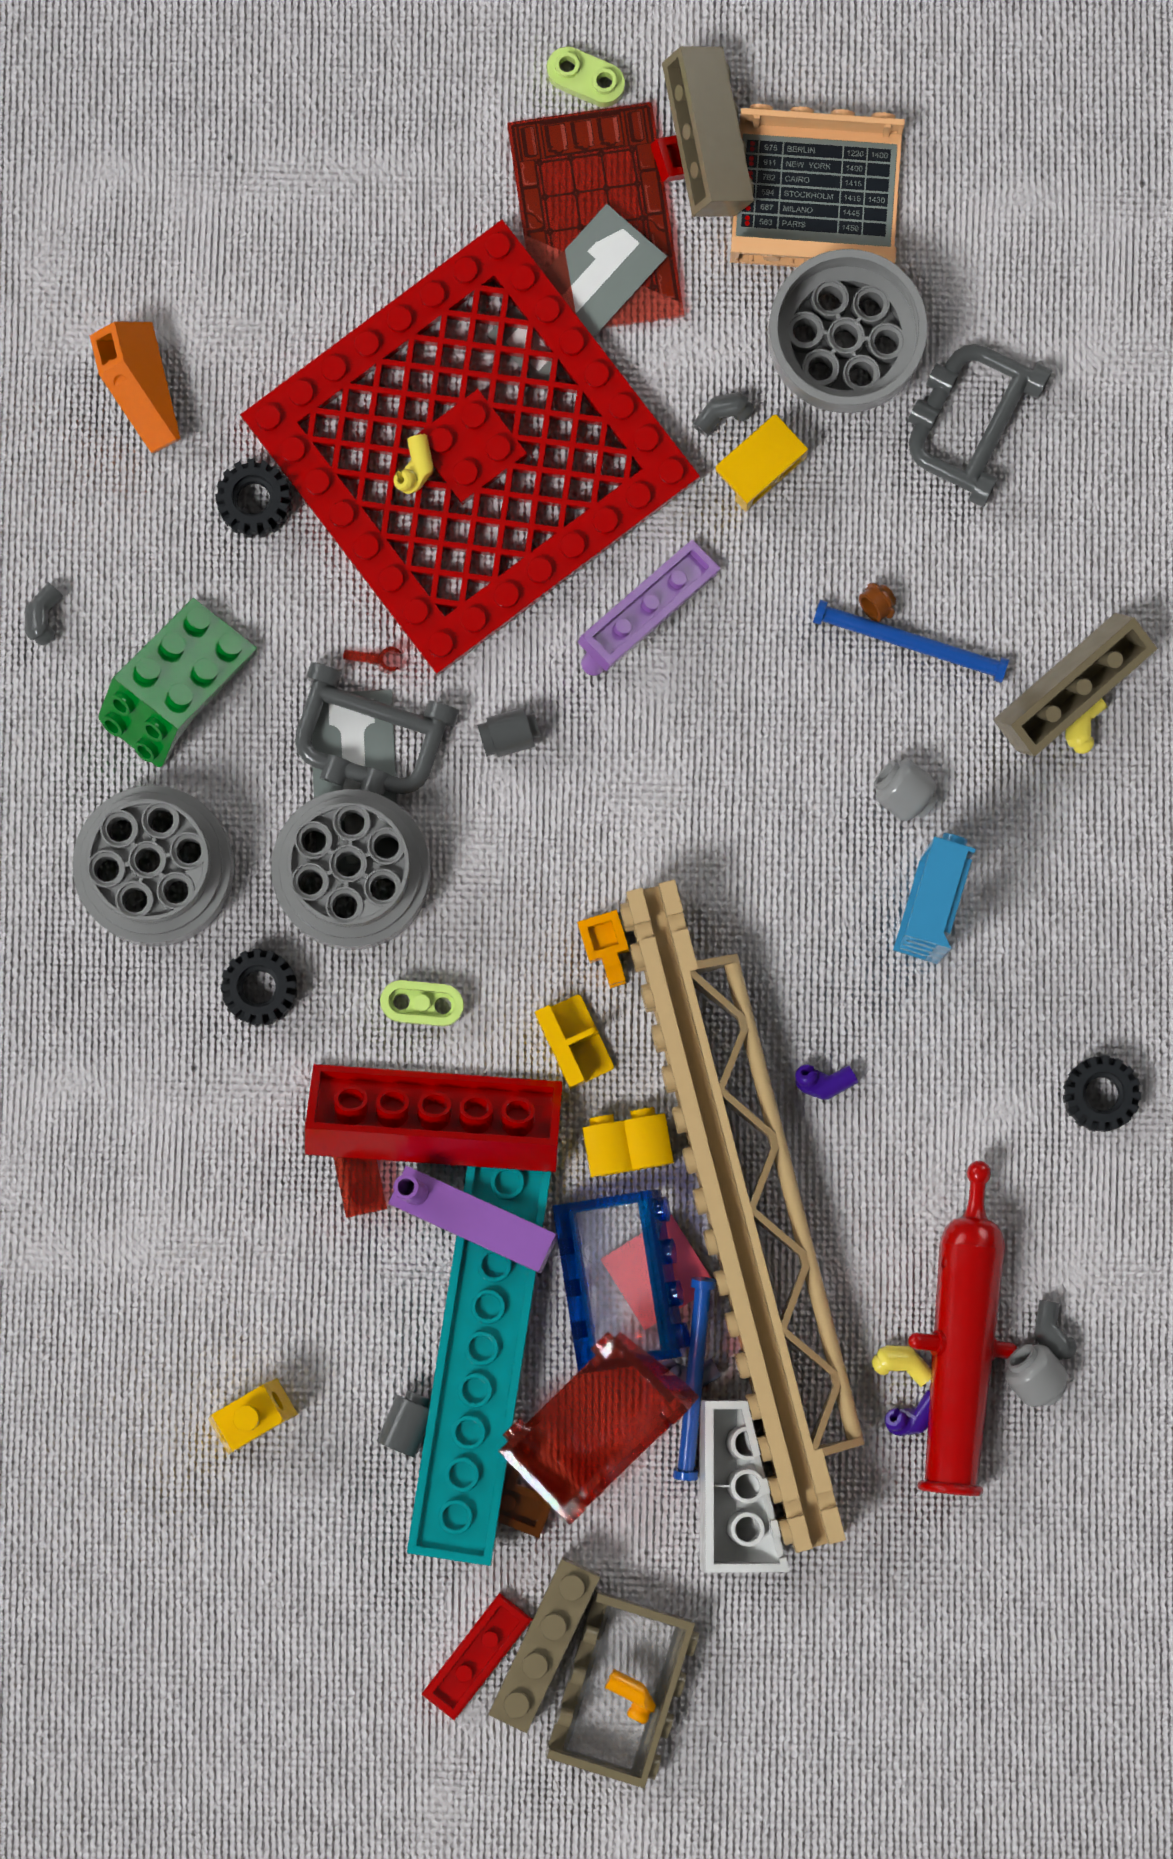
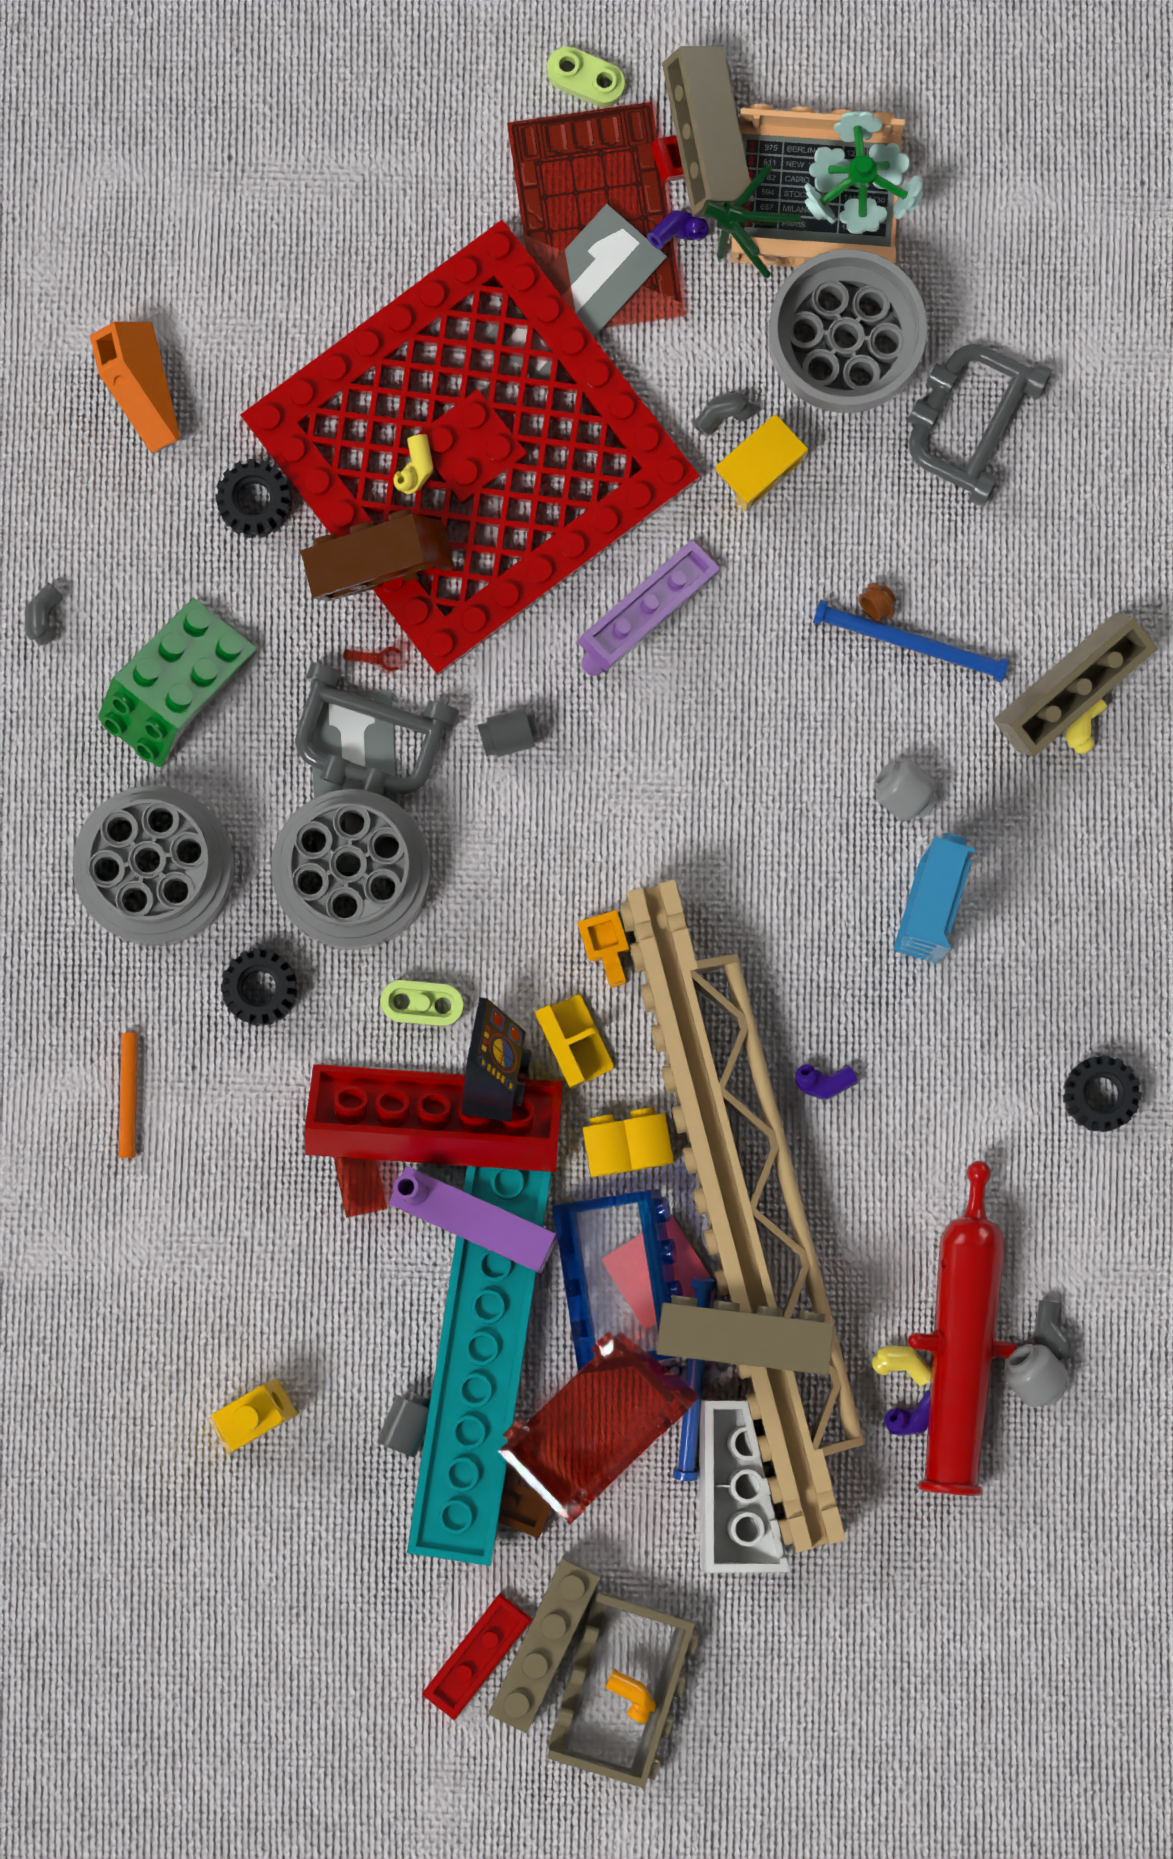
none -> orange bar [119,1033,138,1158]
none -> reddish brown wedge [300,510,455,601]
none -> black slope [461,997,532,1122]
none -> dark purple arm [647,210,709,249]
none -> dark tan brick [656,1295,834,1375]
none -> dark green plant [701,164,801,278]
none -> light aqua plant [804,111,923,234]

